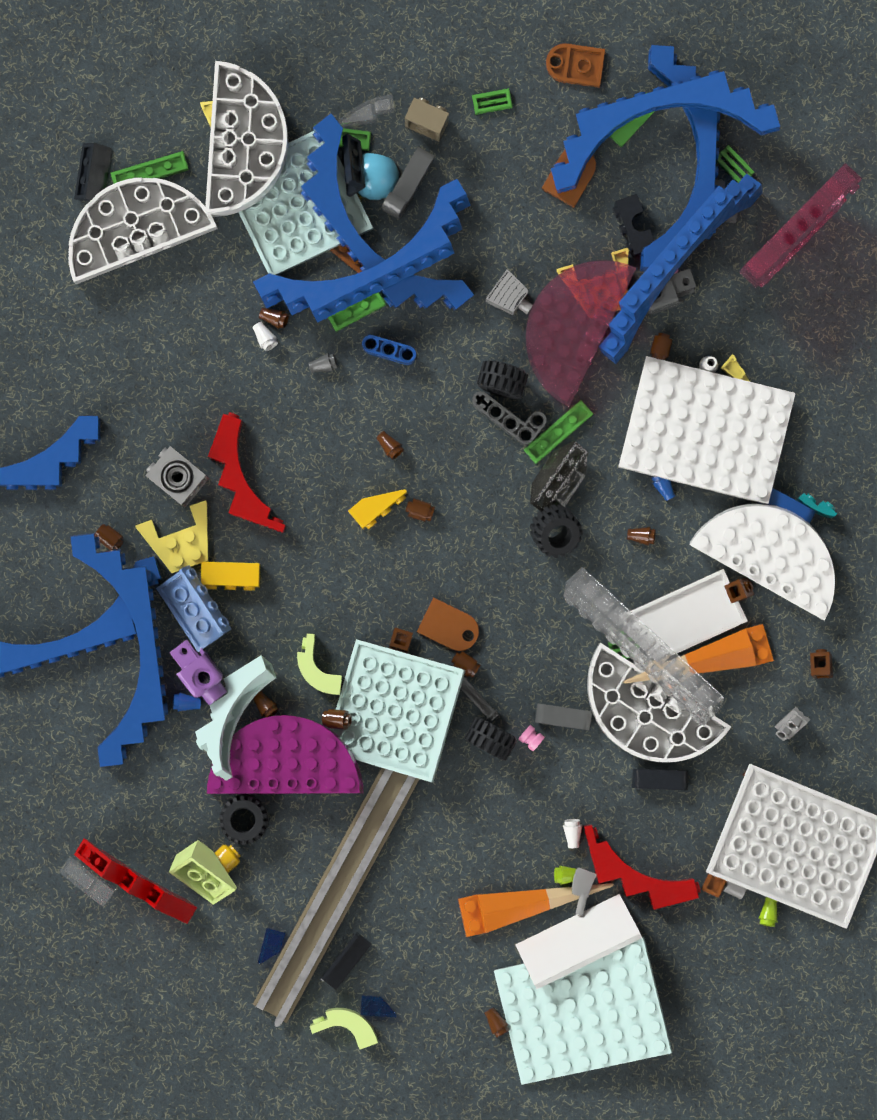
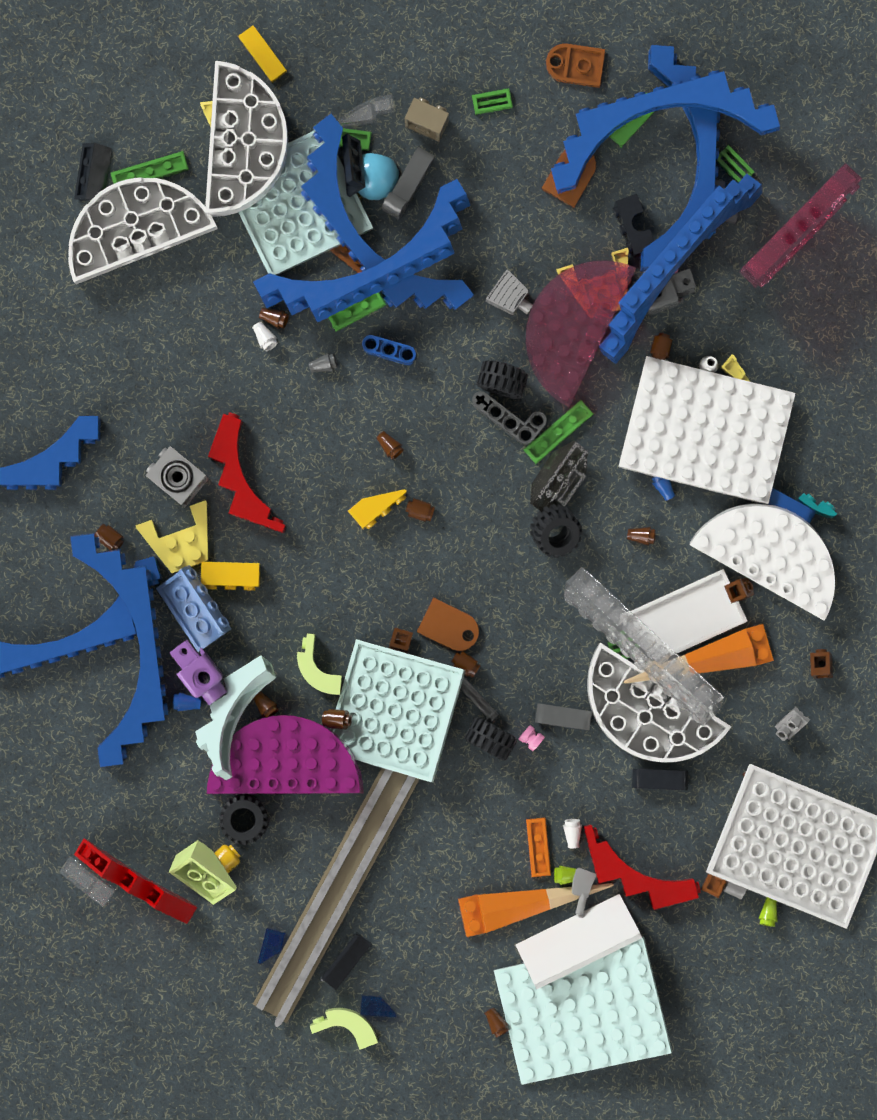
none -> yellow tile [238,26,287,83]
none -> orange tile [526,817,551,877]

